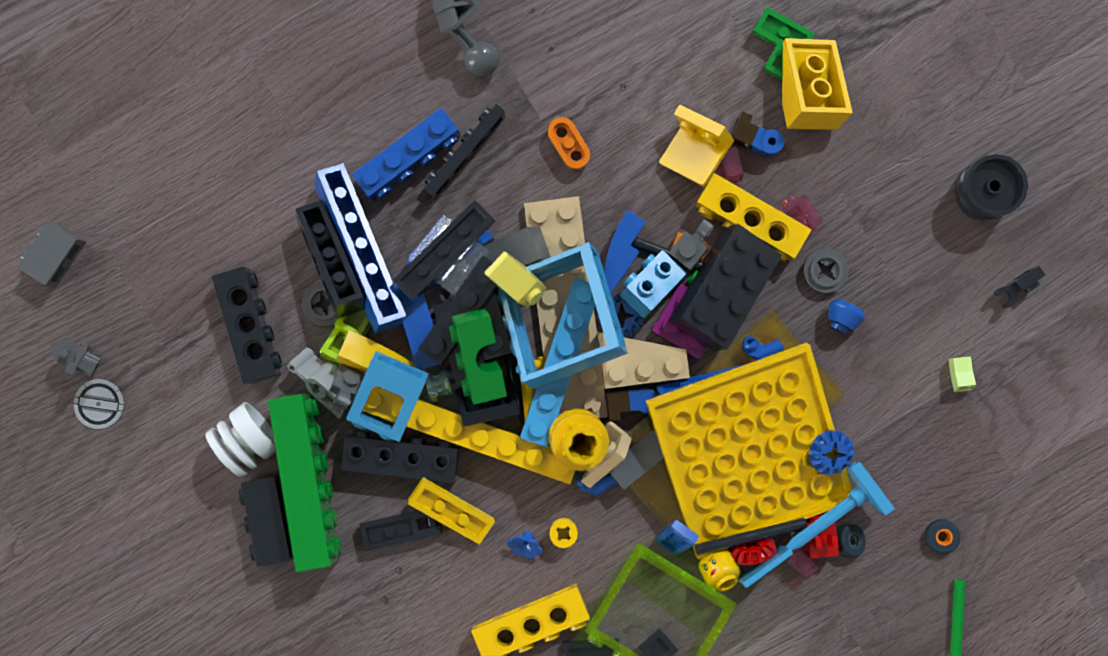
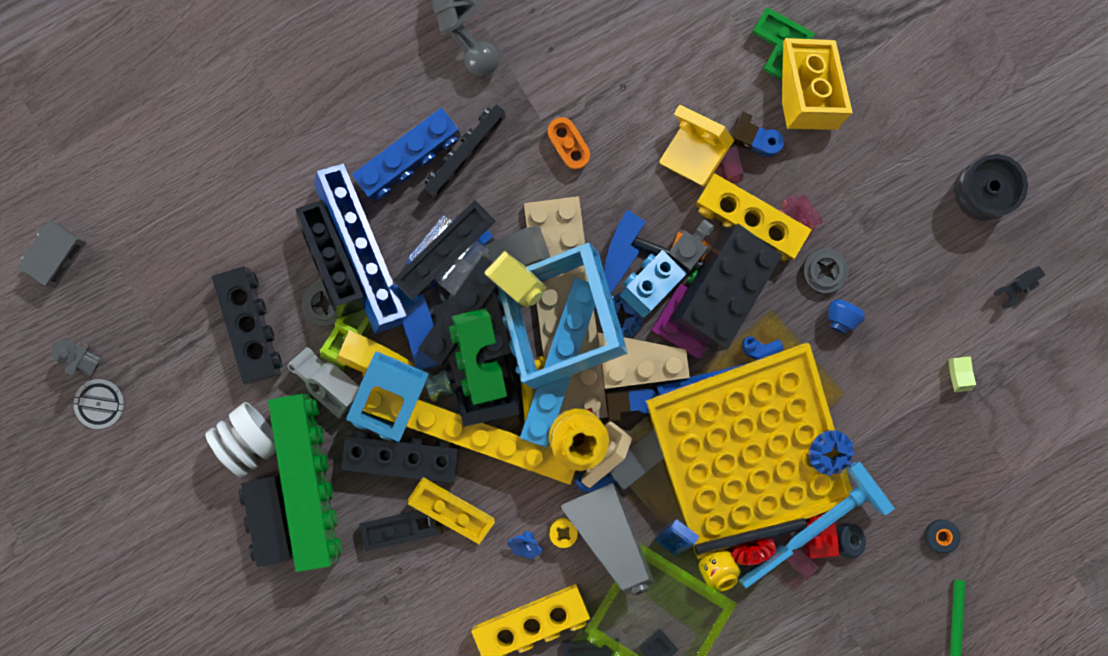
dark grey plate [329,363,365,414] -> none
none -> slope [561,483,655,596]

